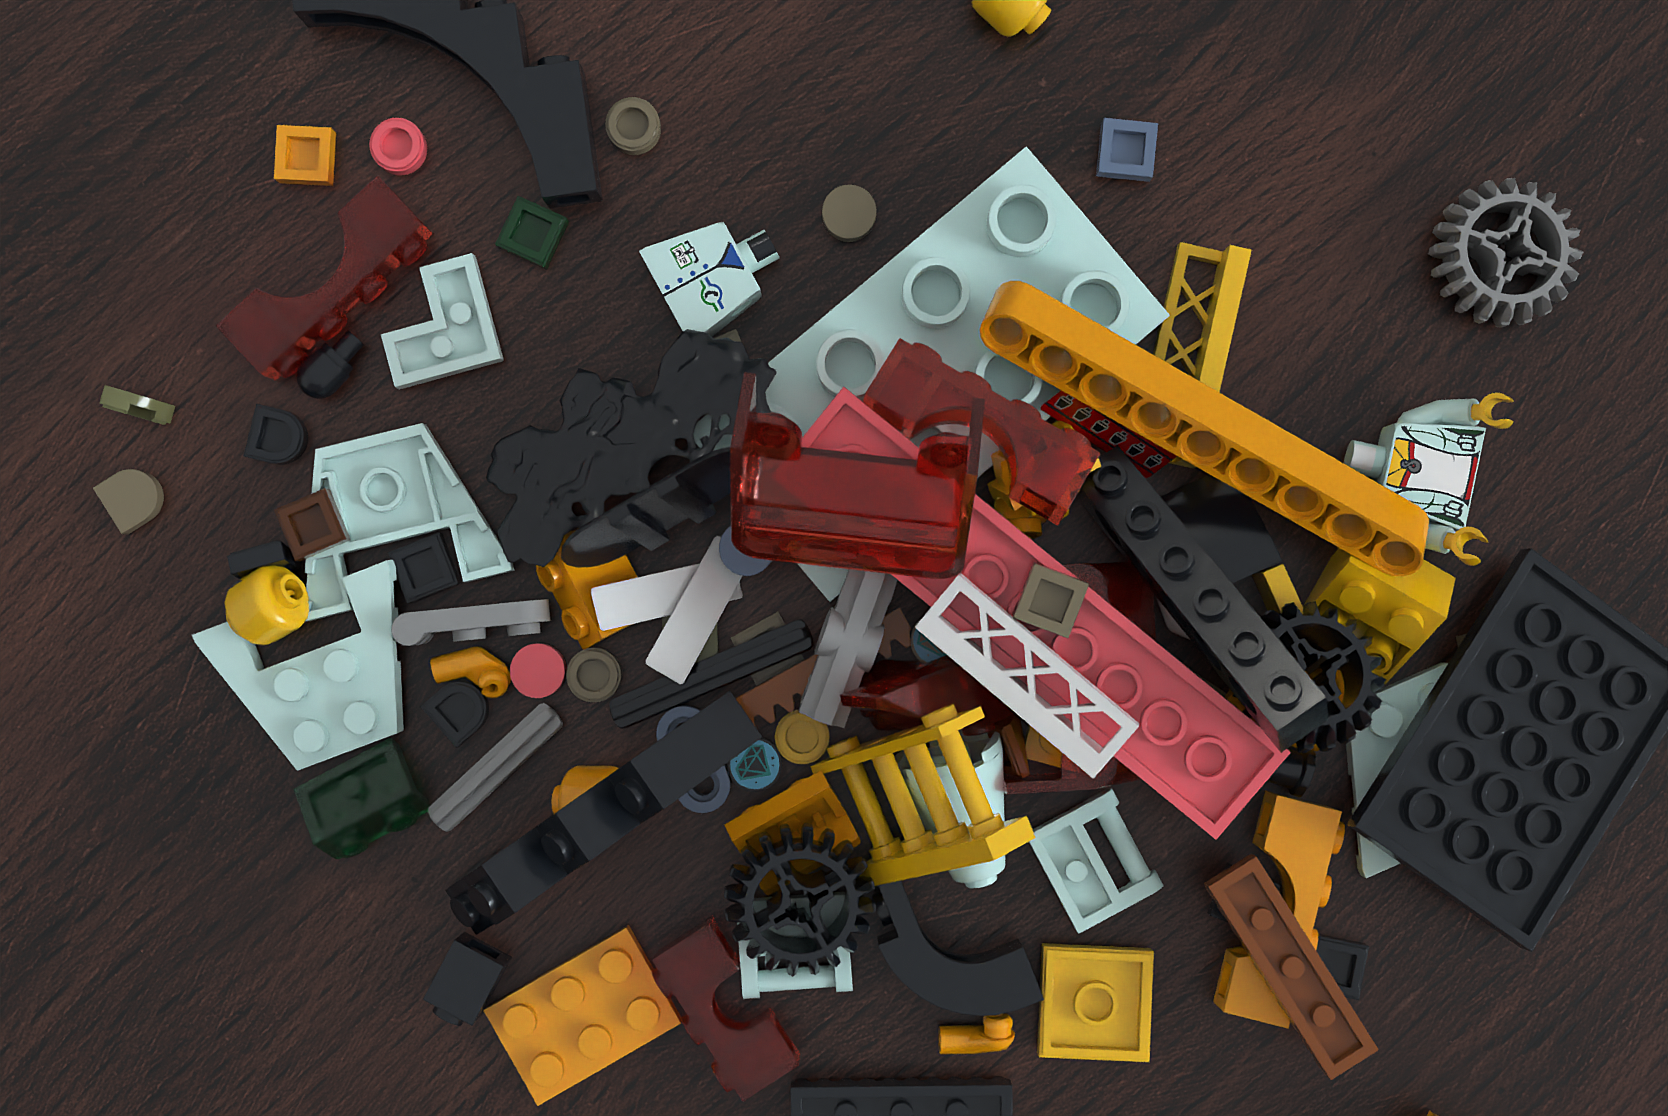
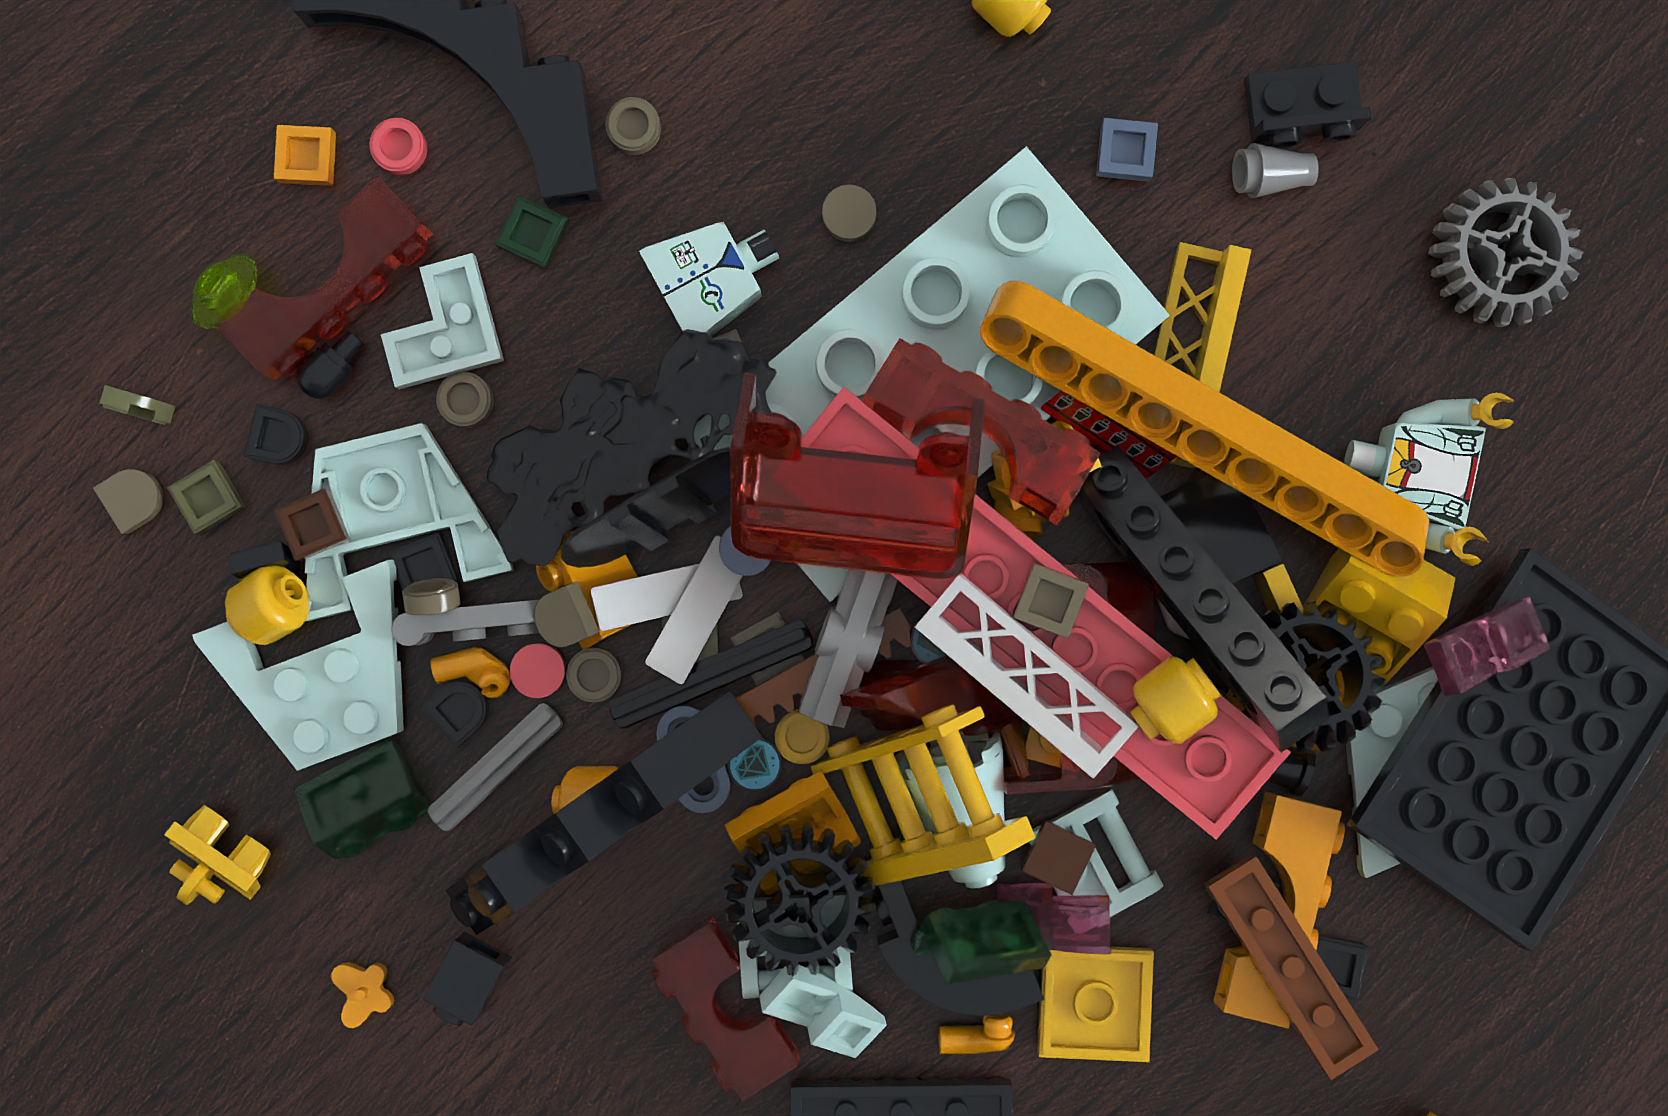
light orange plate [483,924,682,1106] -> none
none -> yellow hips [164,805,271,905]
none -> olive tile [167,460,247,535]
none -> clear neon green piece [191,254,258,328]
none -> light orange piece [331,962,394,1028]
none -> dark tan tile [402,578,461,615]
none -> dark tan tile [436,372,494,428]
none -> dark tan tile [534,581,600,647]
none -> light aqua slope [759,965,887,1058]
none -> clear green bracket [911,900,1052,985]
none -> clear pink slope [997,883,1111,954]
none -> reddish brown tile [1021,819,1096,895]
none -> yellow head [1130,656,1222,744]
none -> light grey cone [1232,143,1319,198]
none -> black bracket [1244,61,1371,149]
none -> clear pink slope [1424,597,1551,696]

